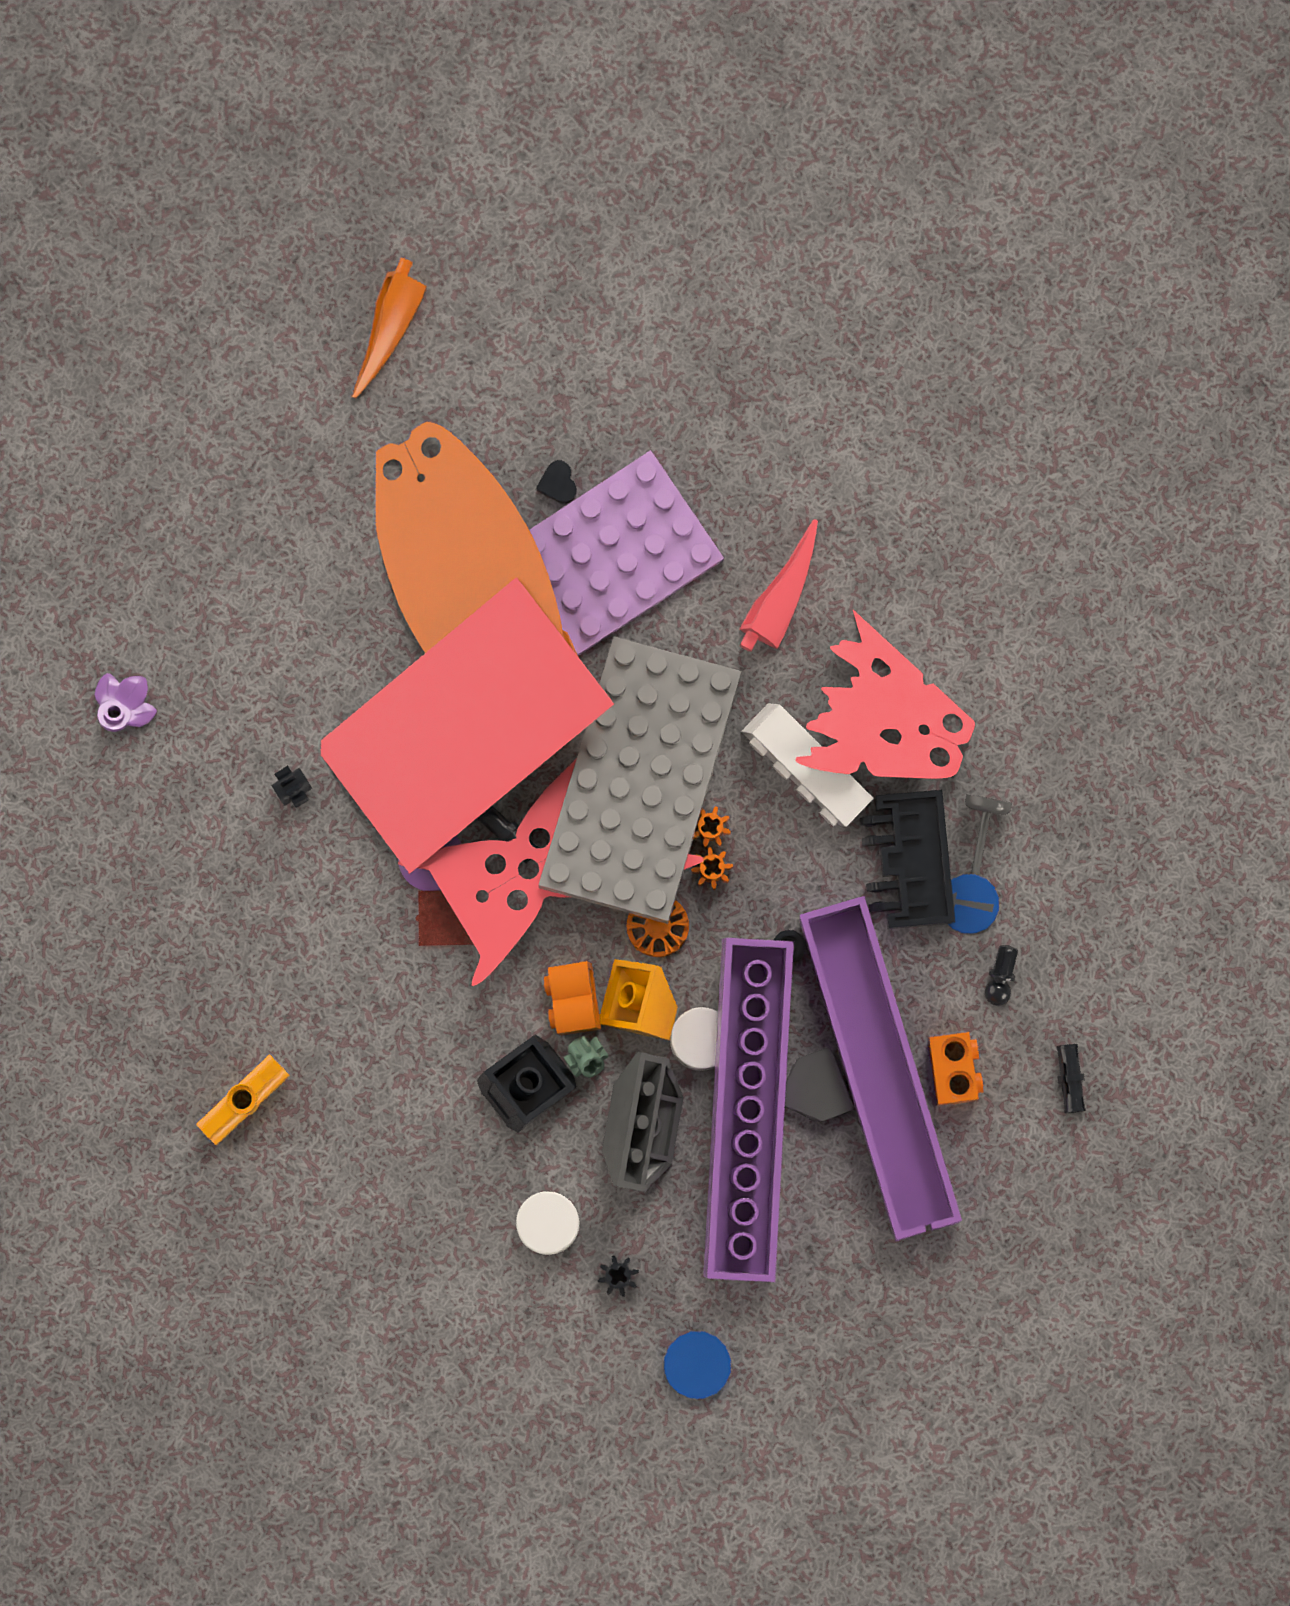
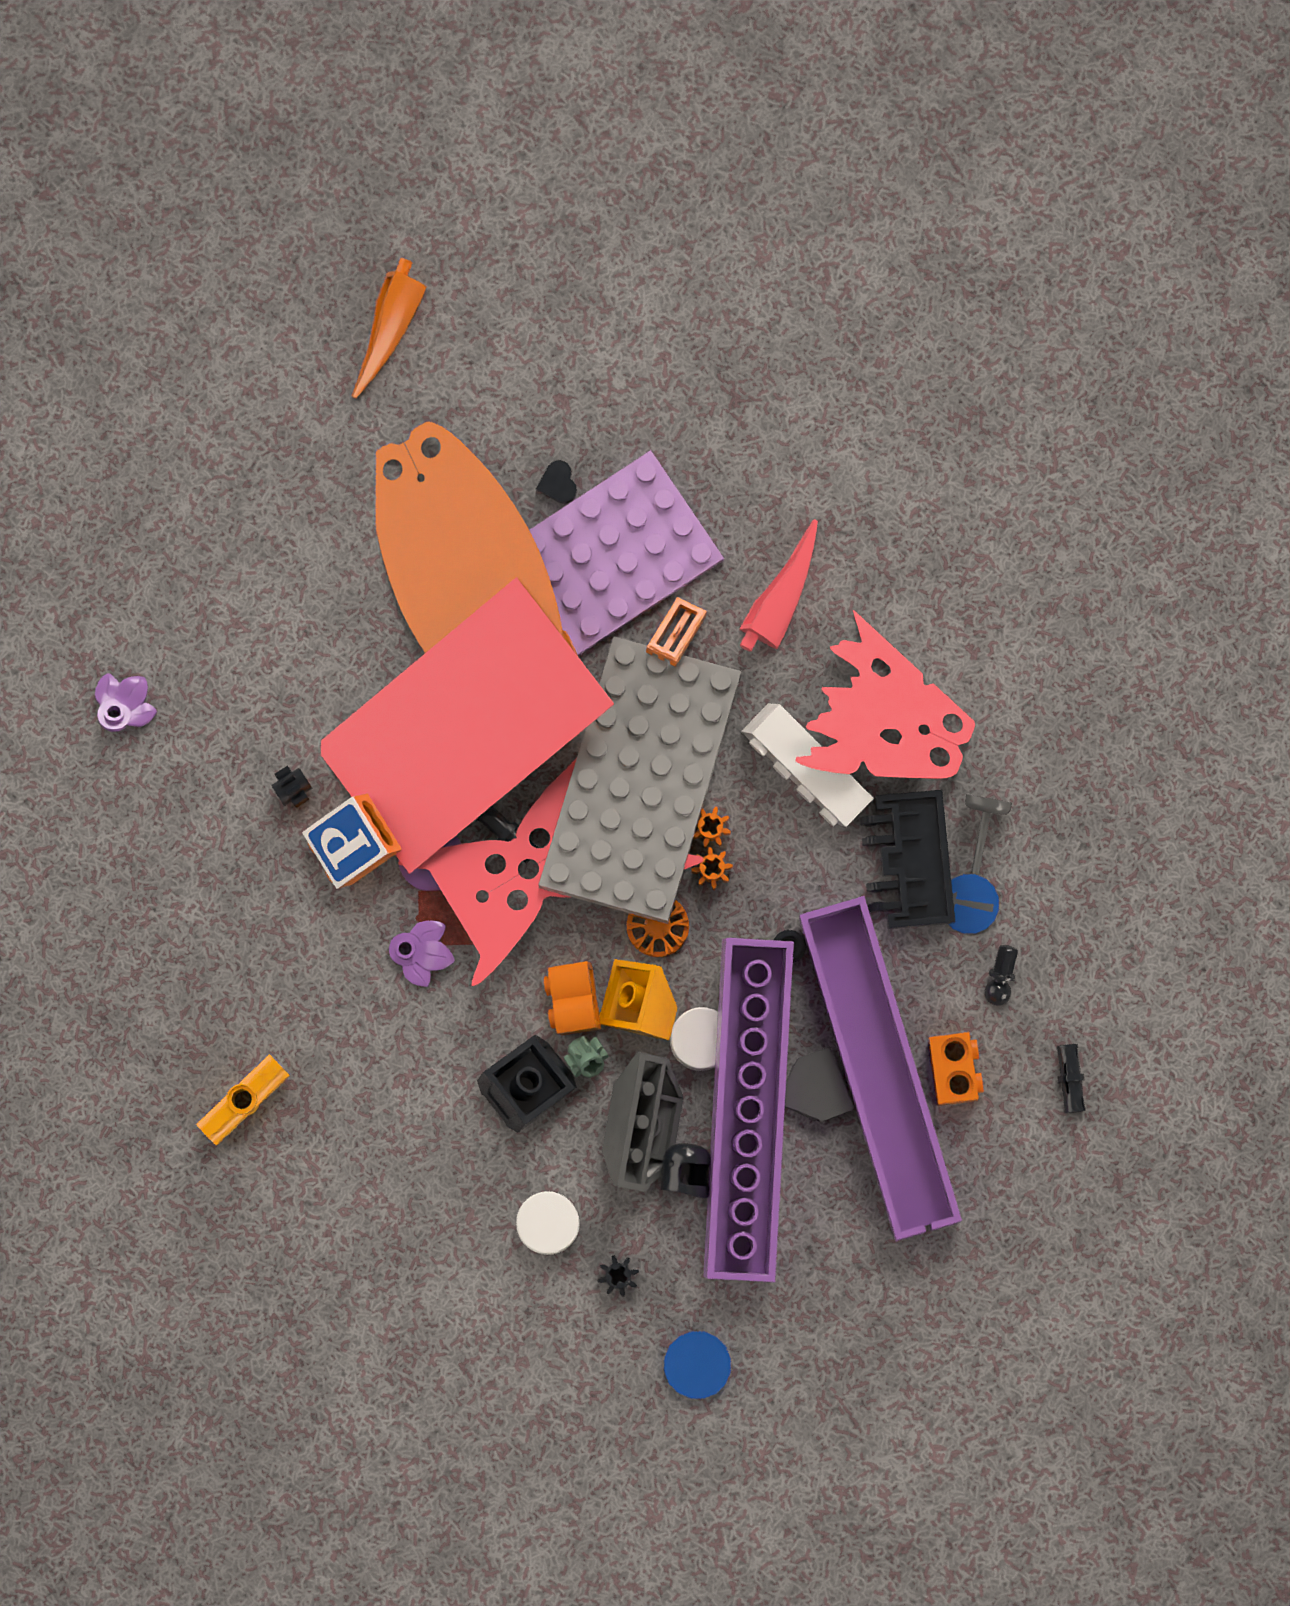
none -> piece [302,793,402,889]
none -> medium lavender plate [389,921,455,987]
none -> tile [646,597,707,667]
none -> black helmet [661,1143,711,1198]

